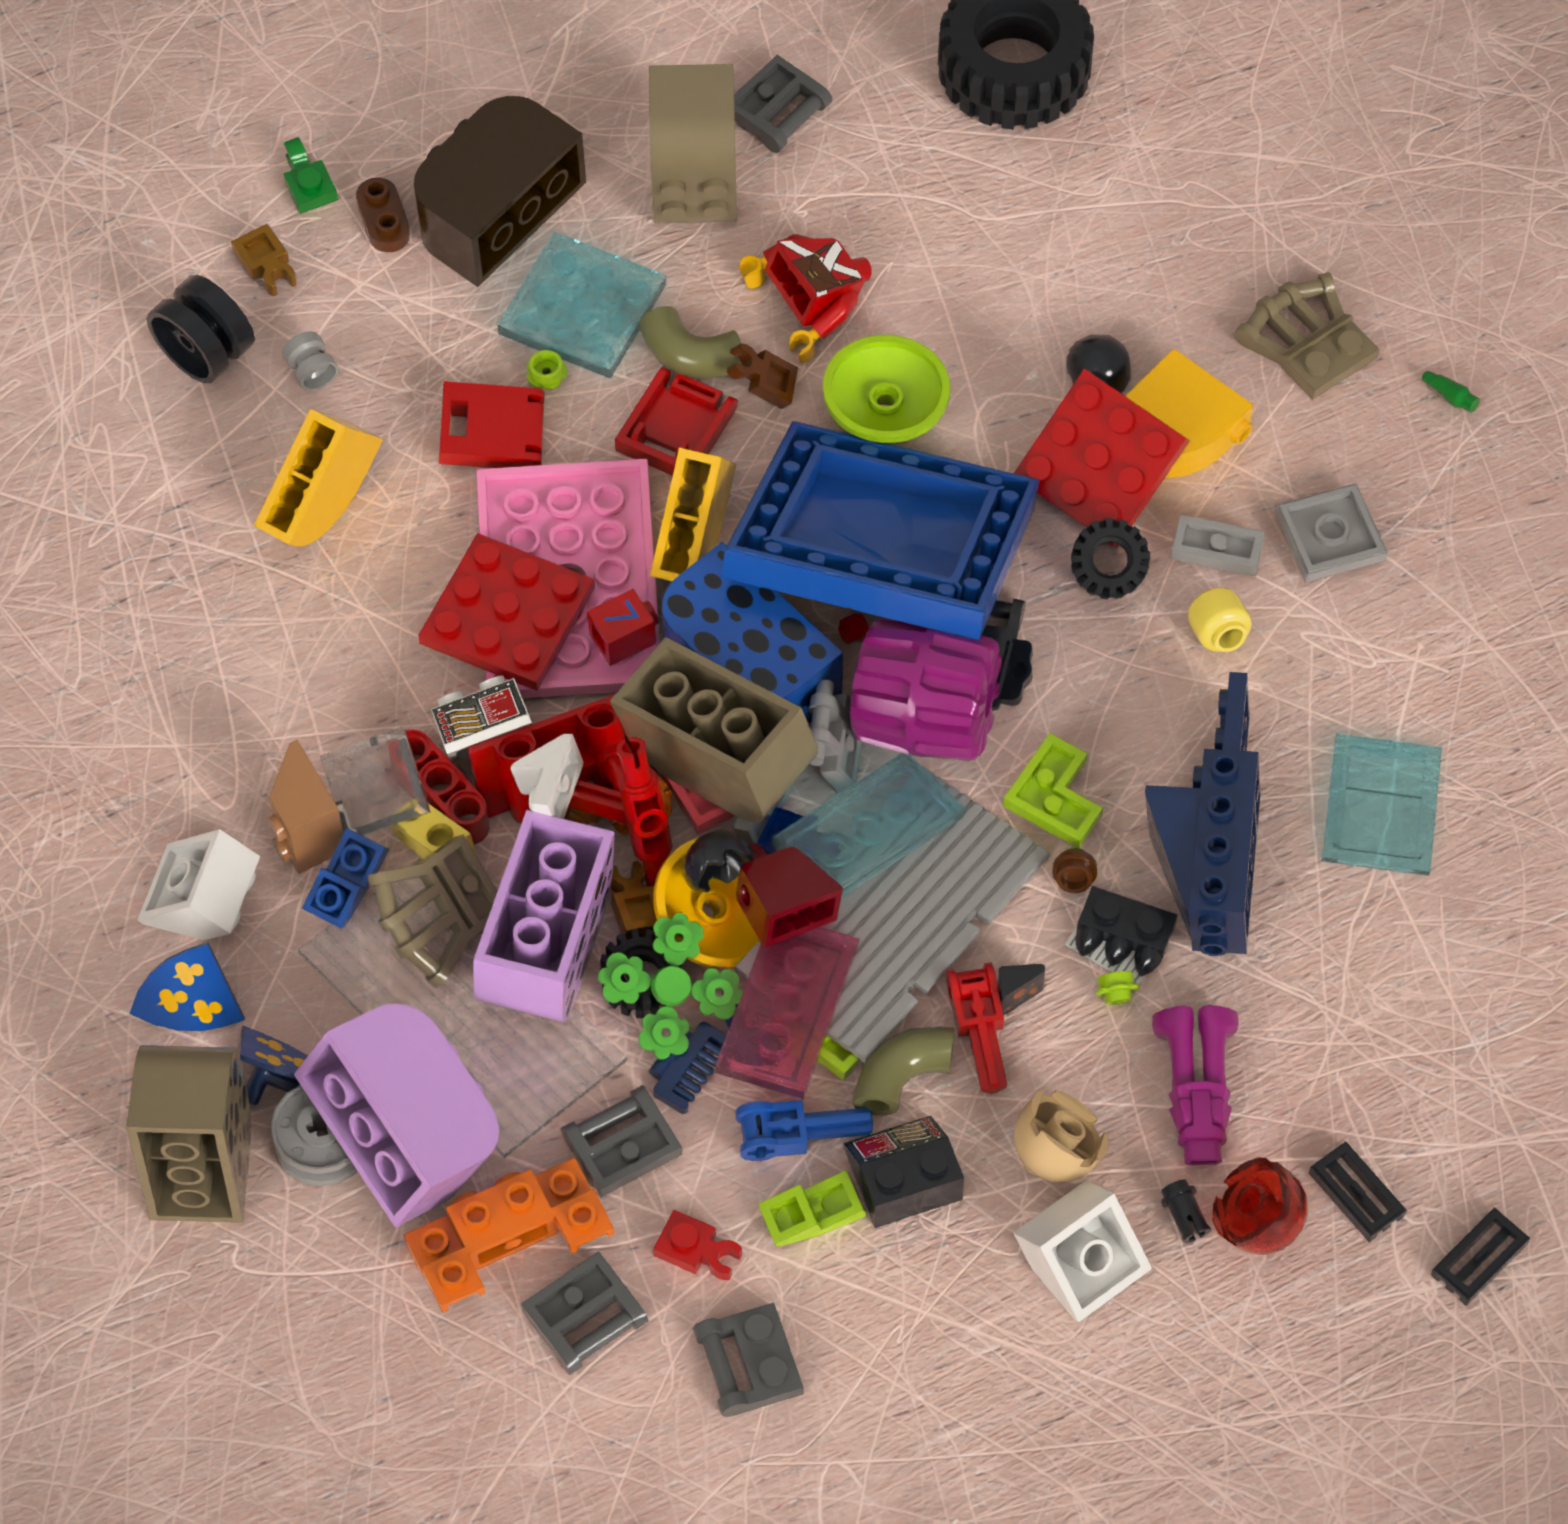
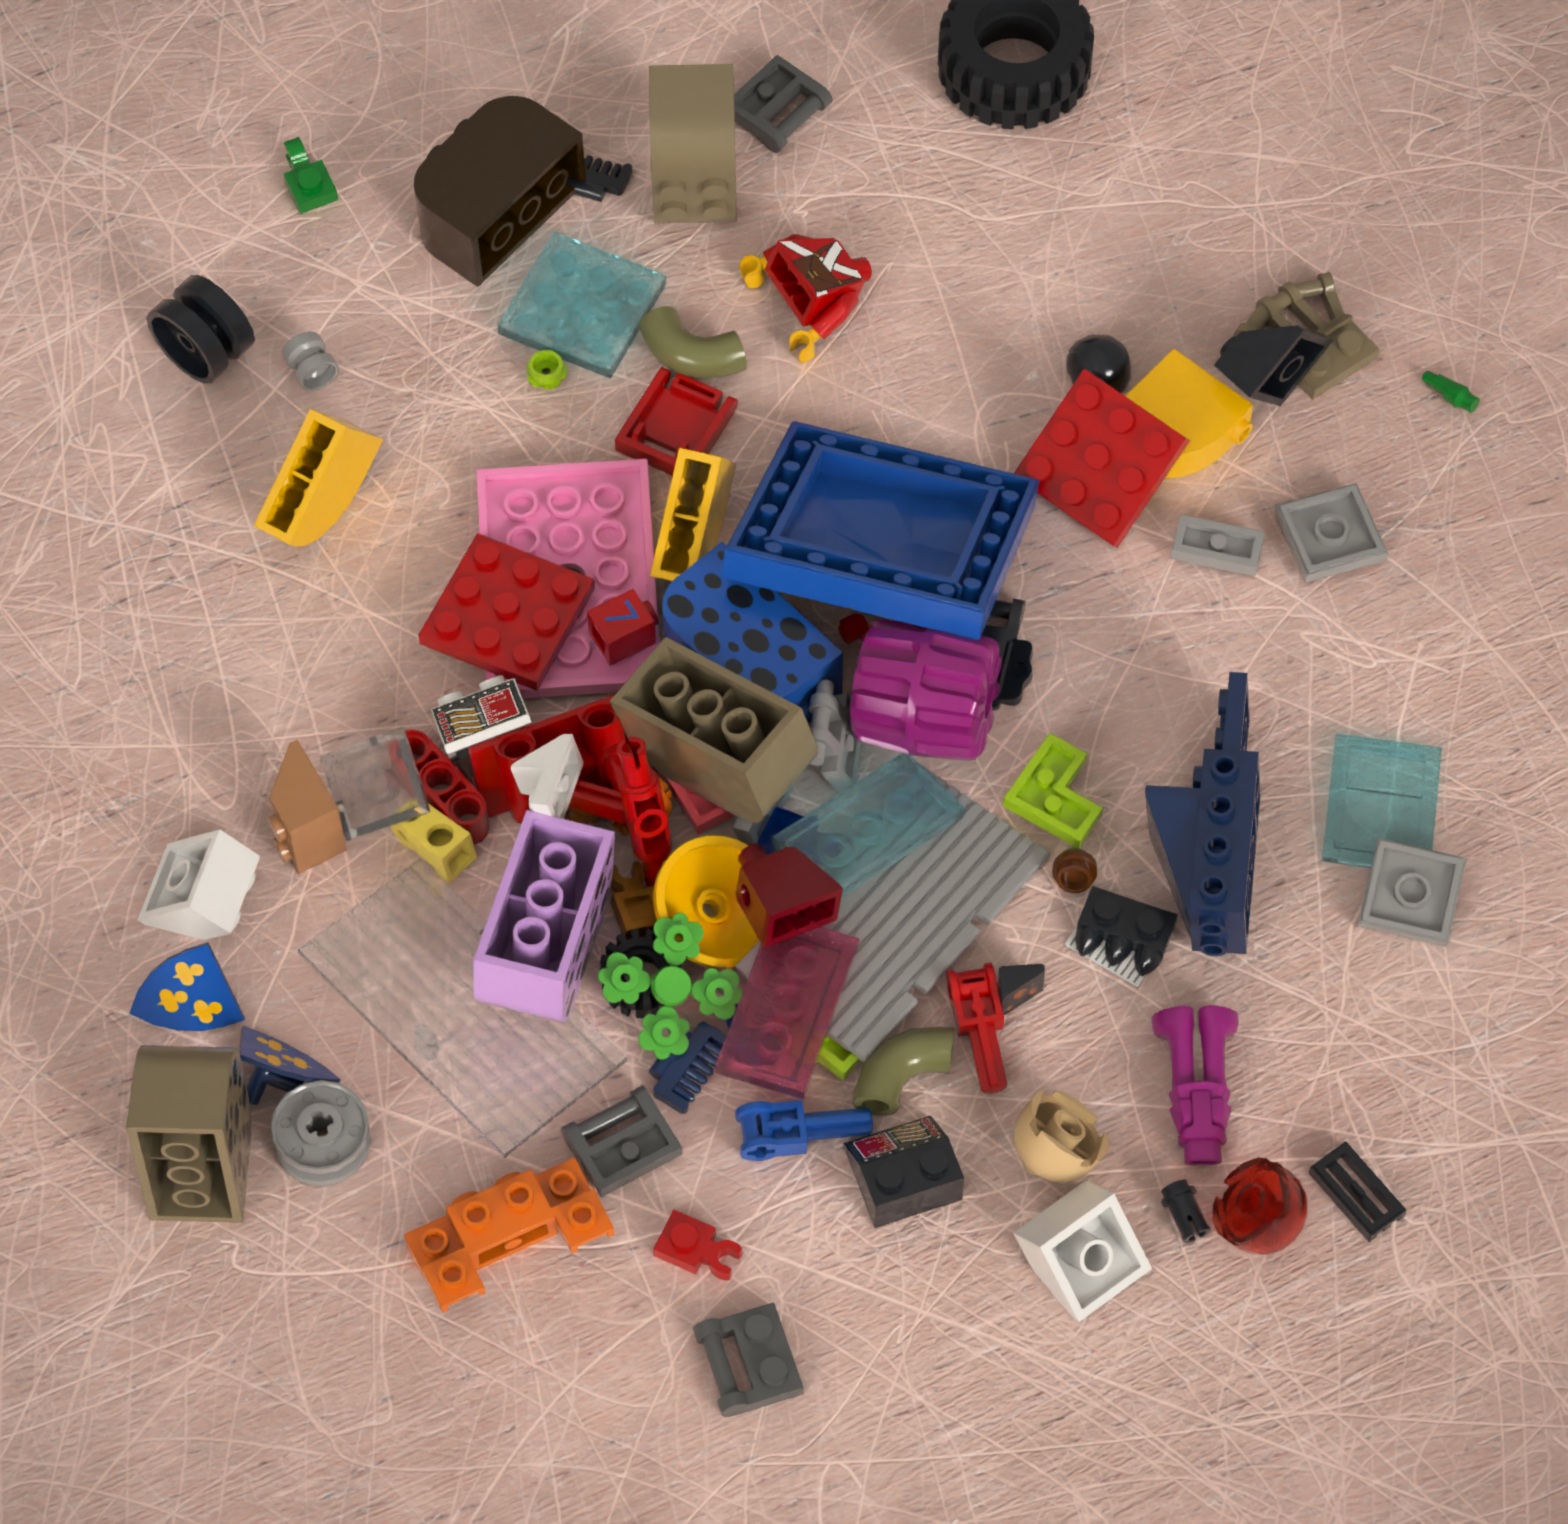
pearl gold plate [231,223,297,297] -> none
lavender brick [294,1004,499,1228] -> none
blue slope [302,828,390,929] -> none
reddish brown plate [356,177,410,252] -> none
dark tan plate [367,834,498,988] -> none
red container [439,381,545,468] -> none
dark grey plate [521,1251,648,1375] -> none
black hair [683,829,754,893] -> none
reddish brown plate [726,344,798,409] -> none
lime slope [758,1170,868,1247] -> none
lime dish [823,335,950,443] -> none
black tyre [1071,518,1150,599] -> none
lime plate [1095,971,1140,1005] -> none
light yellow head [1187,587,1252,652] -> none
black tile [1431,1207,1530,1306] -> none
none -> black piece [566,155,632,202]
none -> black slope [1214,325,1333,406]
none -> light grey tile [1357,838,1467,947]

